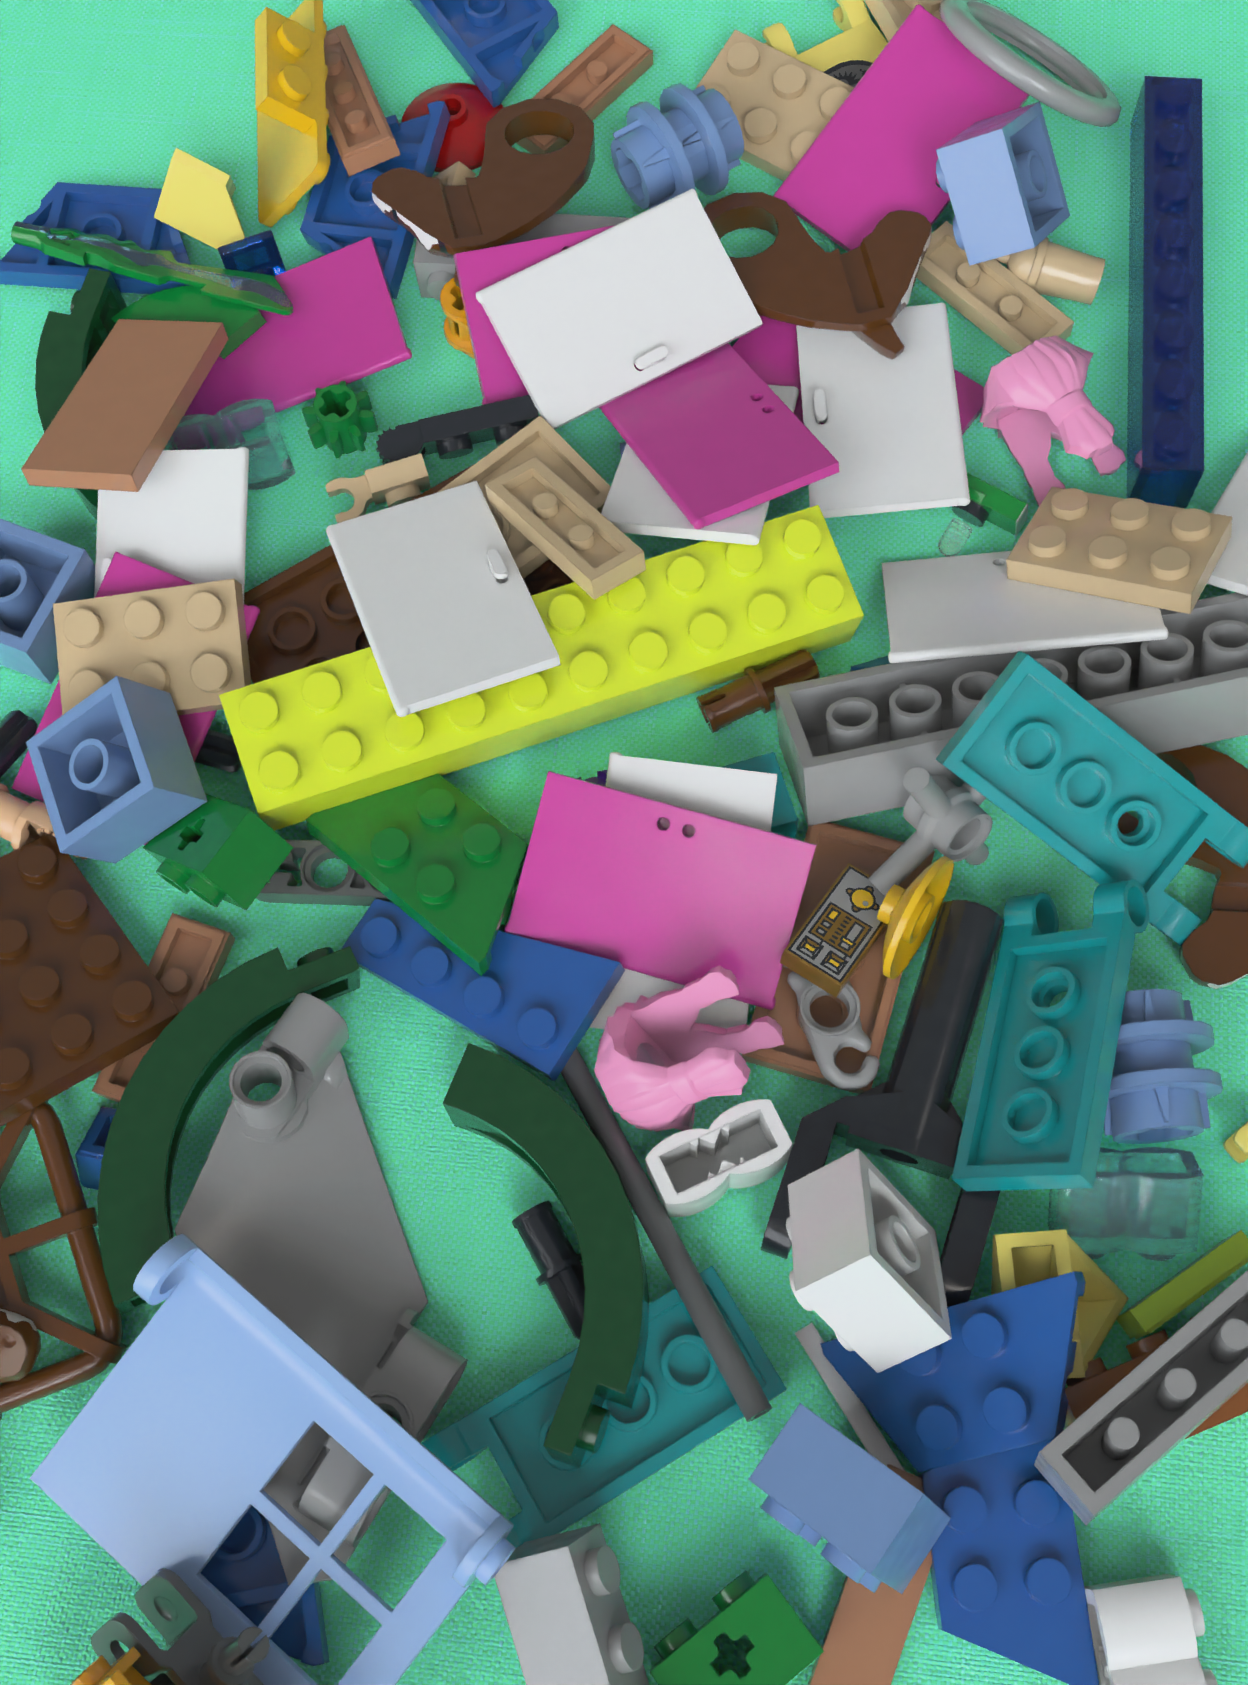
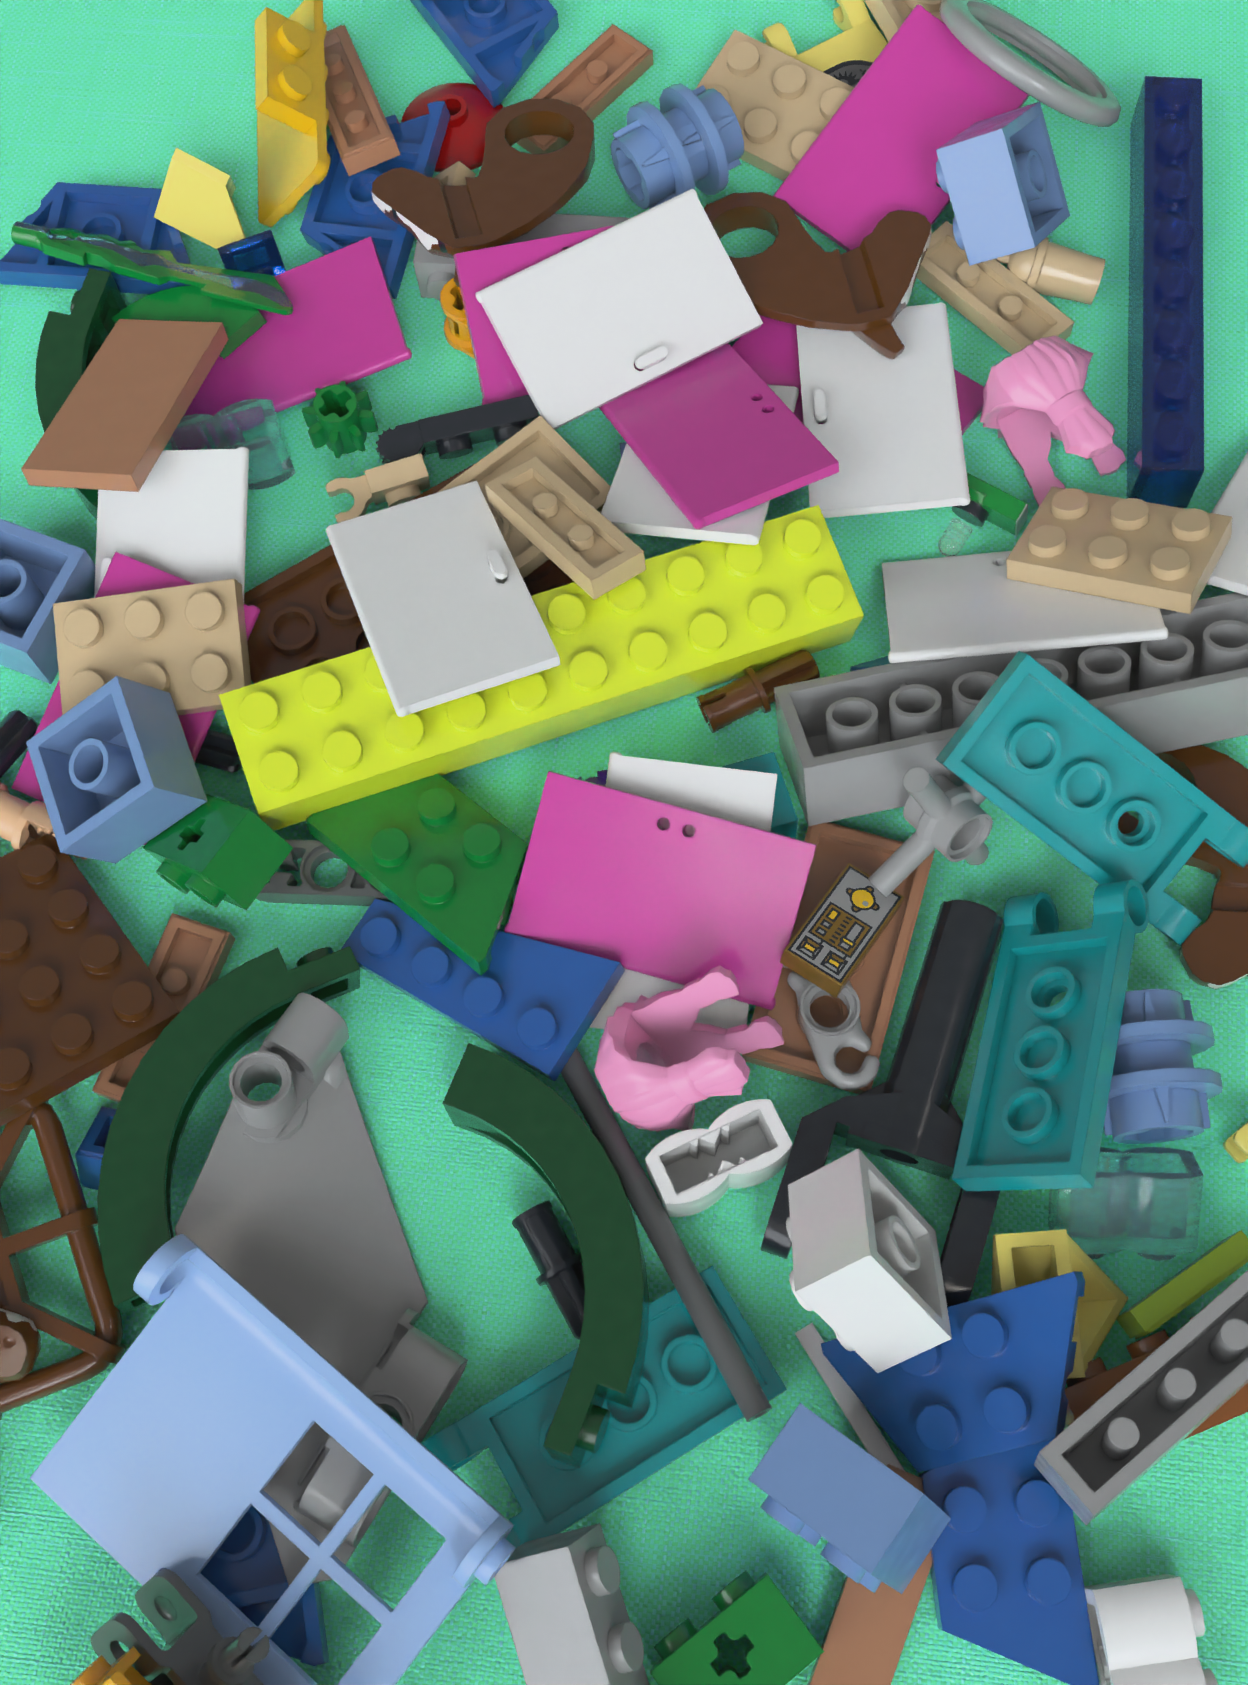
yellow dish [877,856,954,979] -> none

